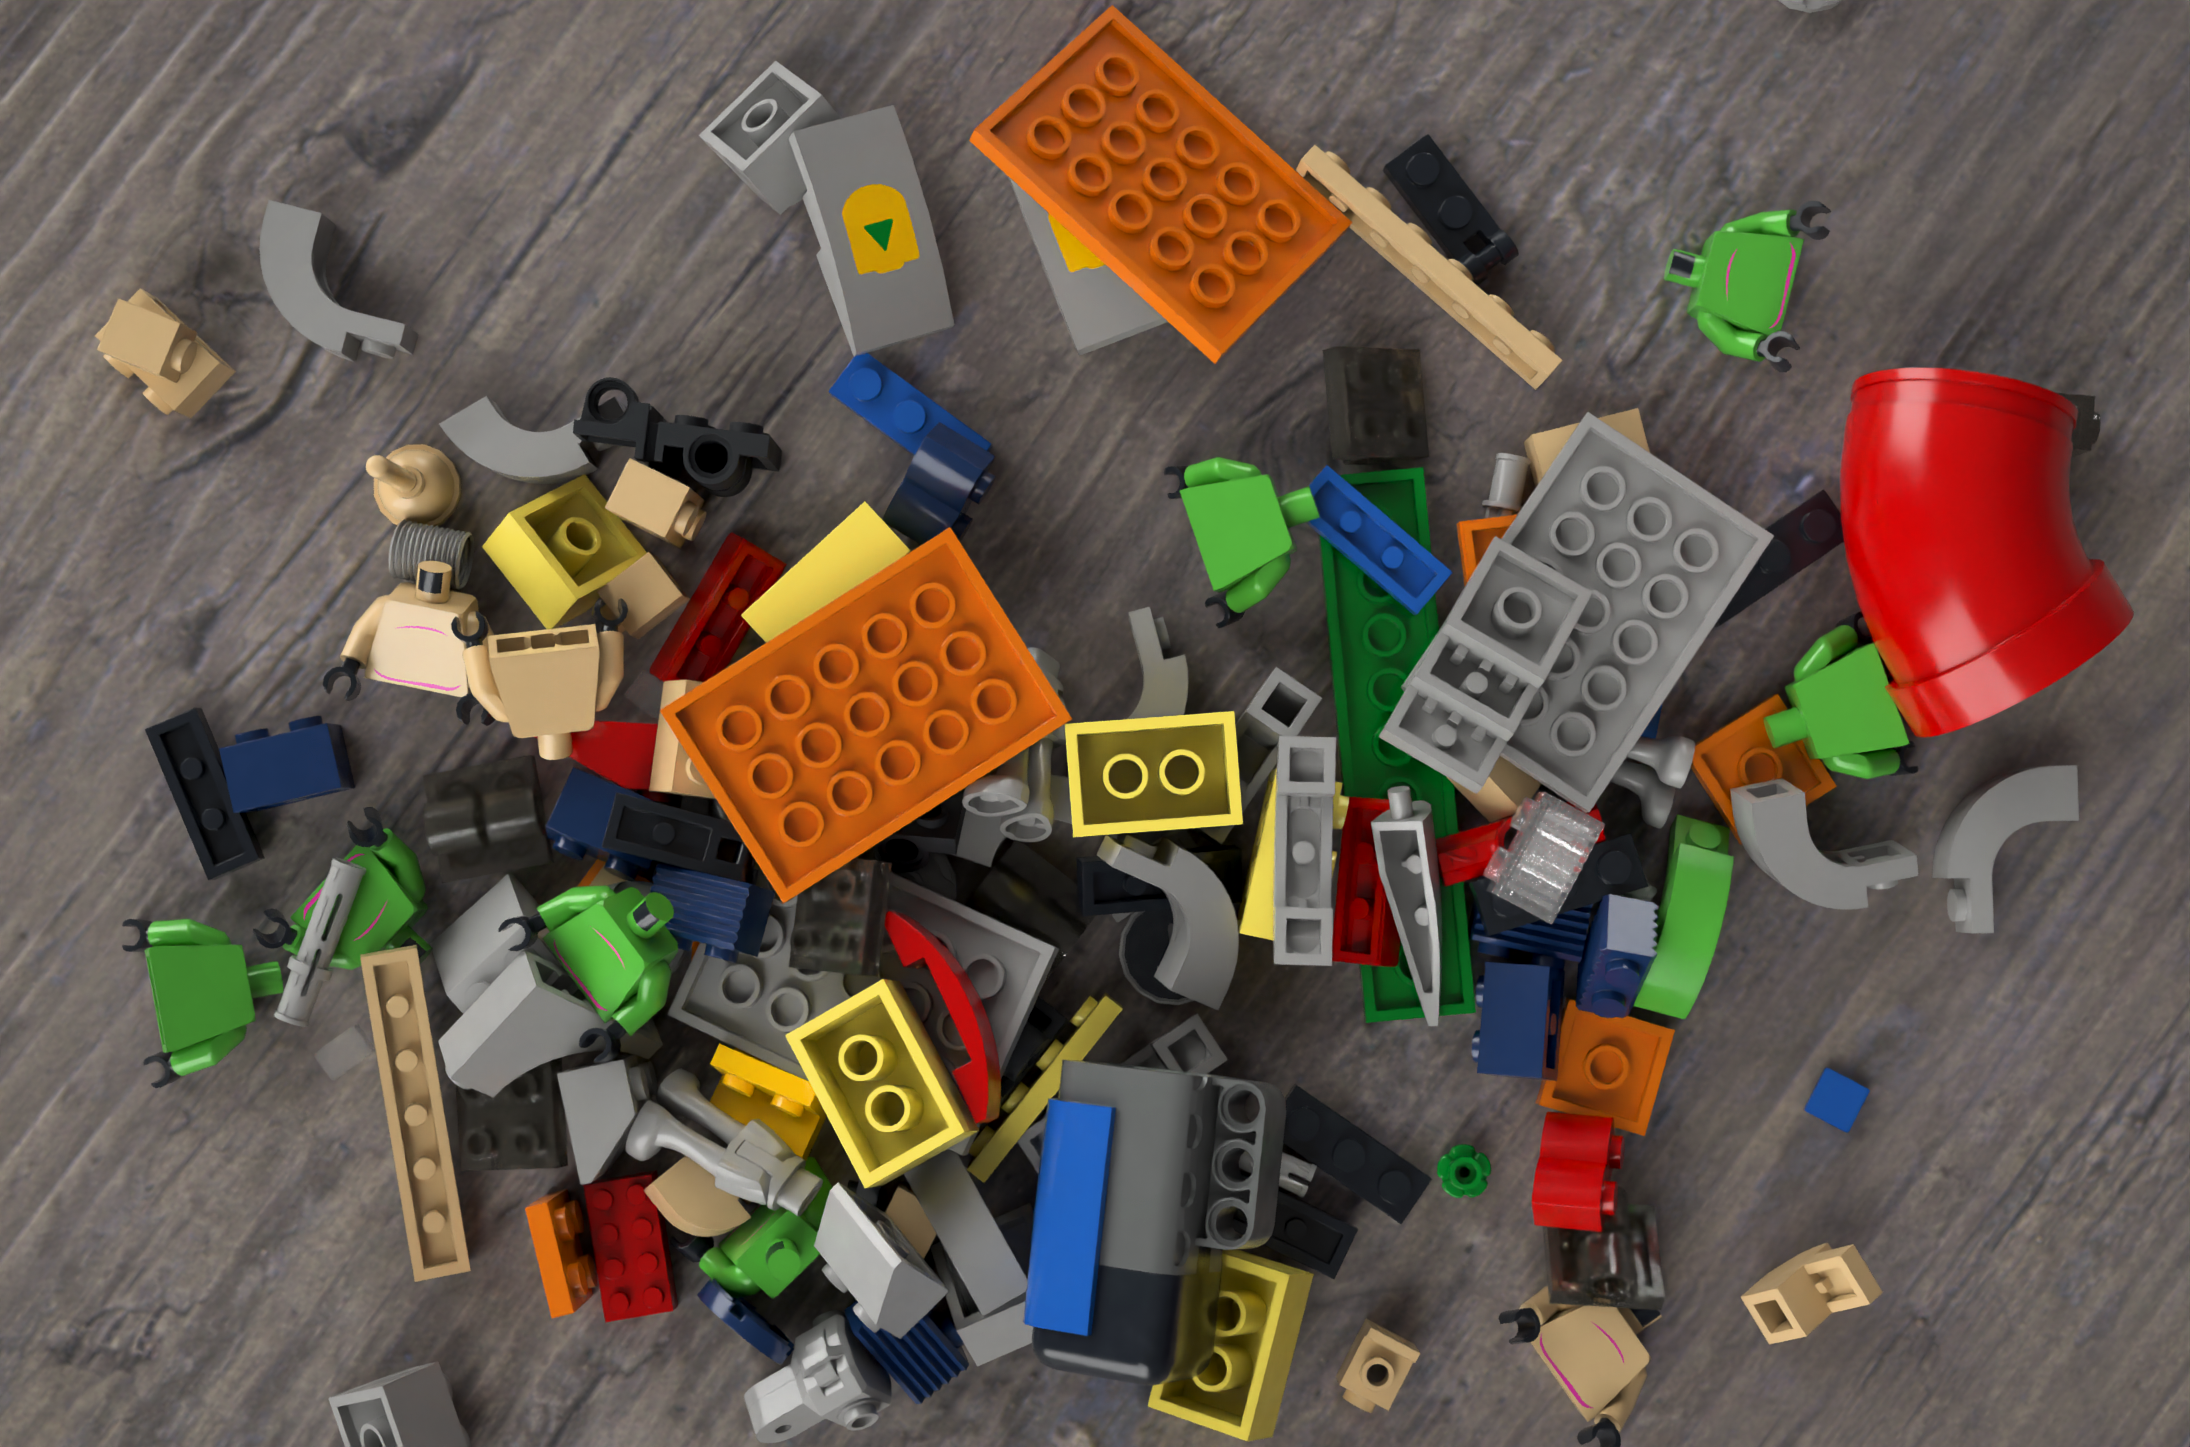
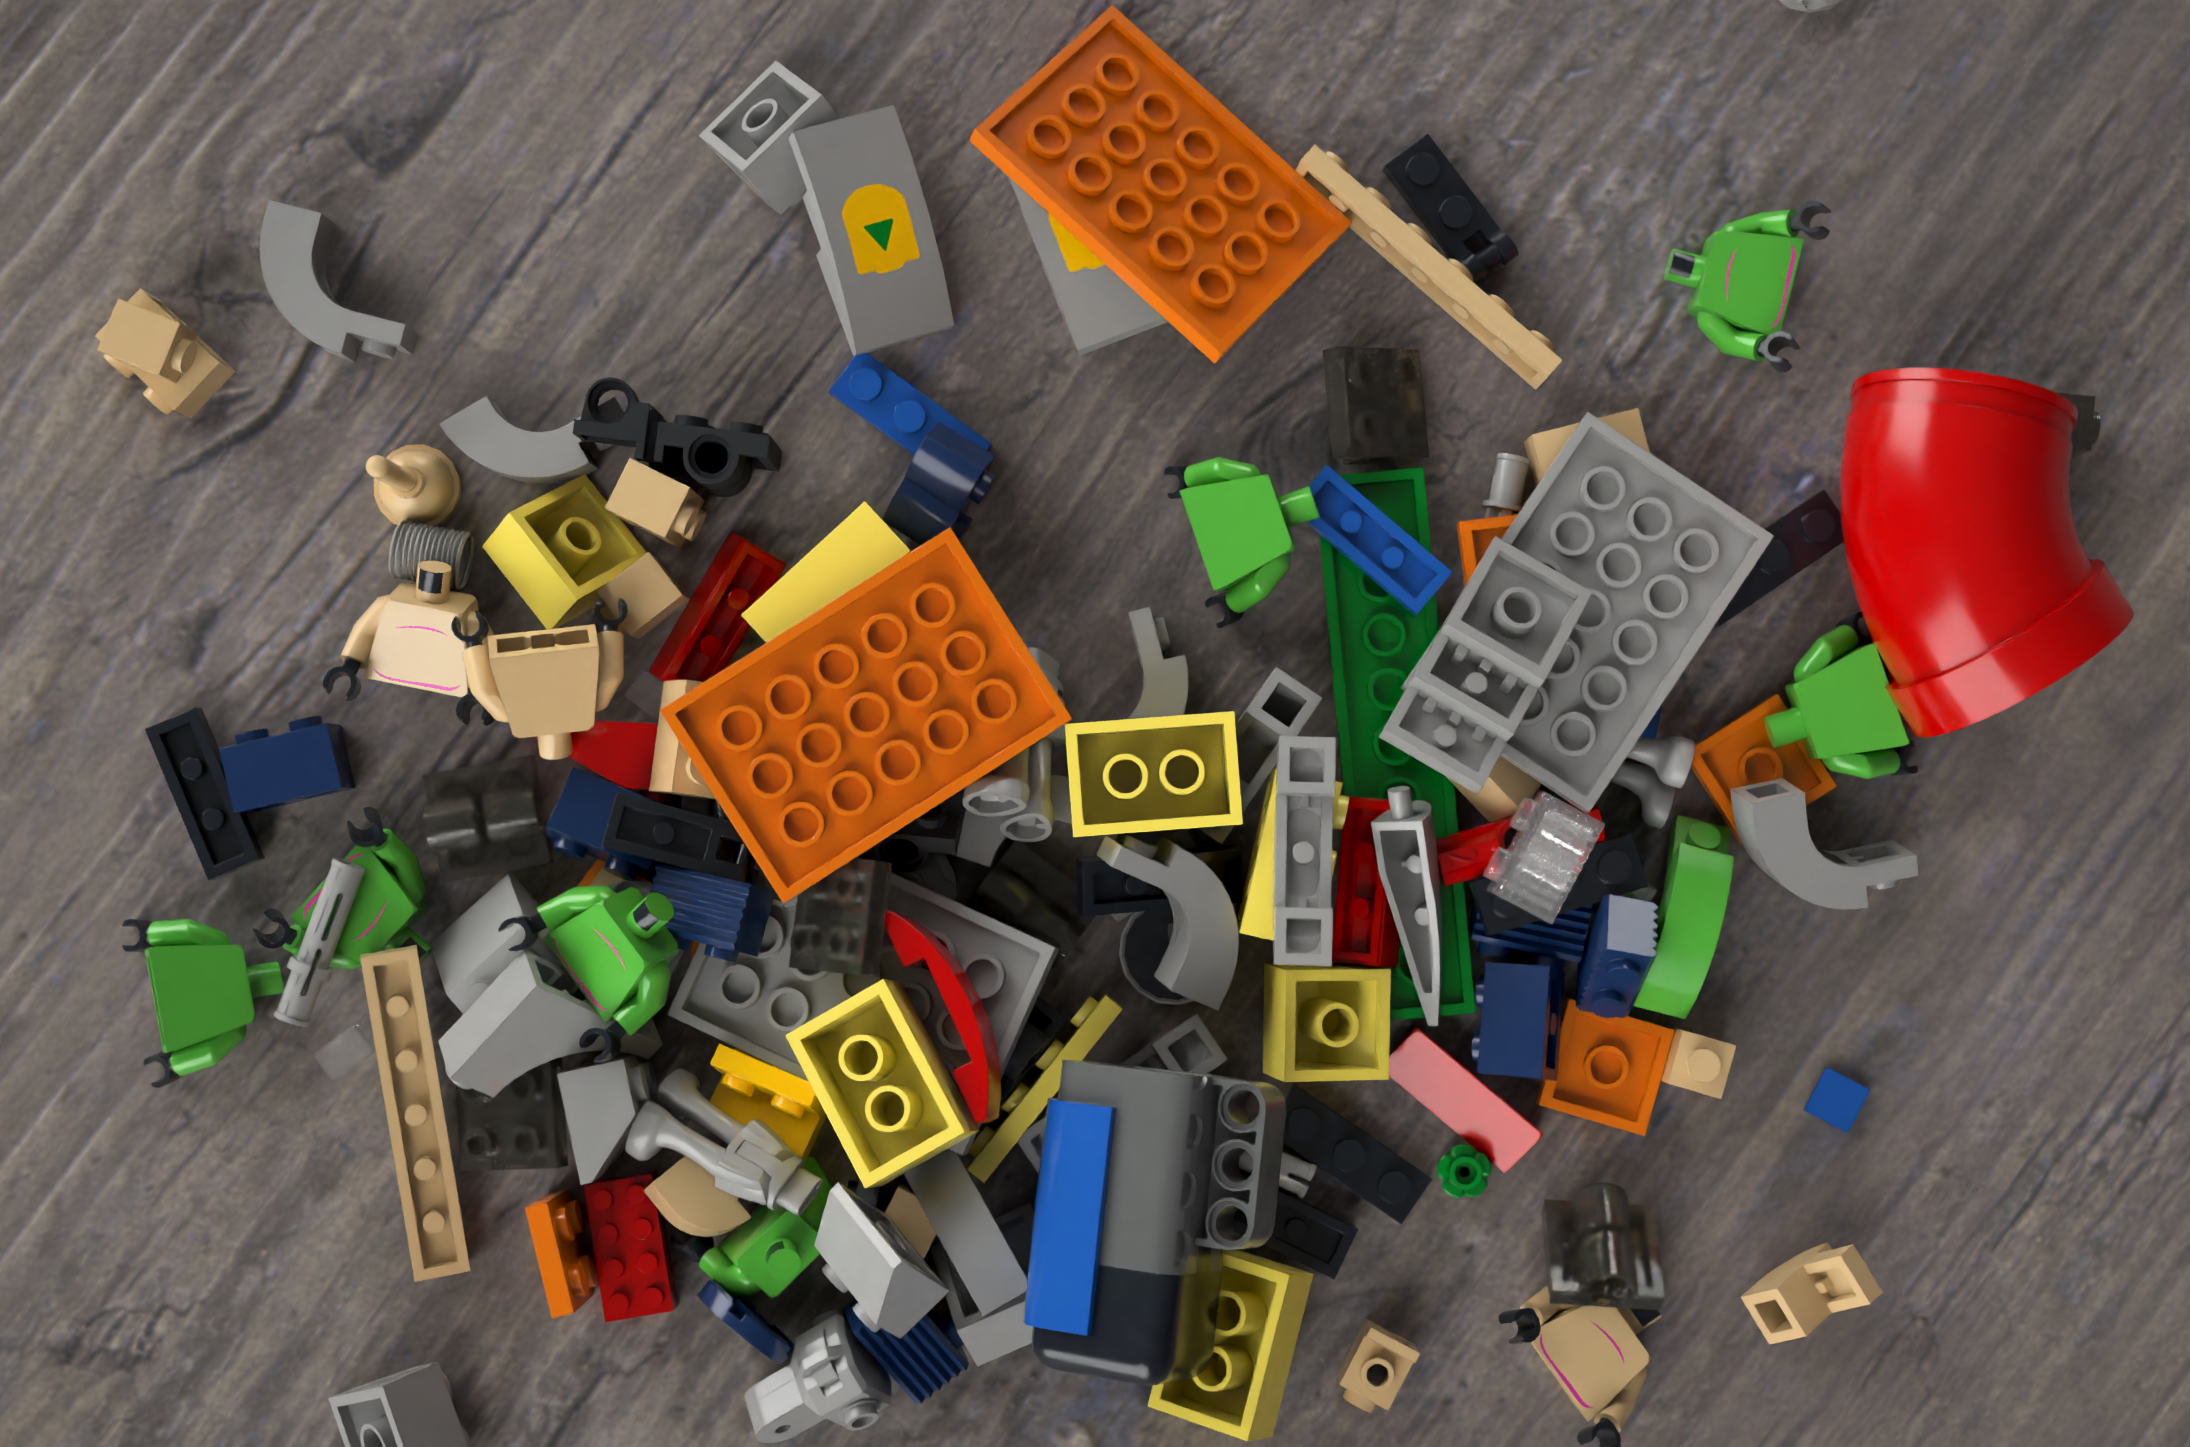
red brick [1532,1112,1625,1232] -> none
light grey arch [1932,765,2079,933] -> none
none -> light yellow slope [1262,963,1391,1082]
none -> slope [1389,1025,1544,1173]
none -> tan brick [1661,1026,1736,1099]

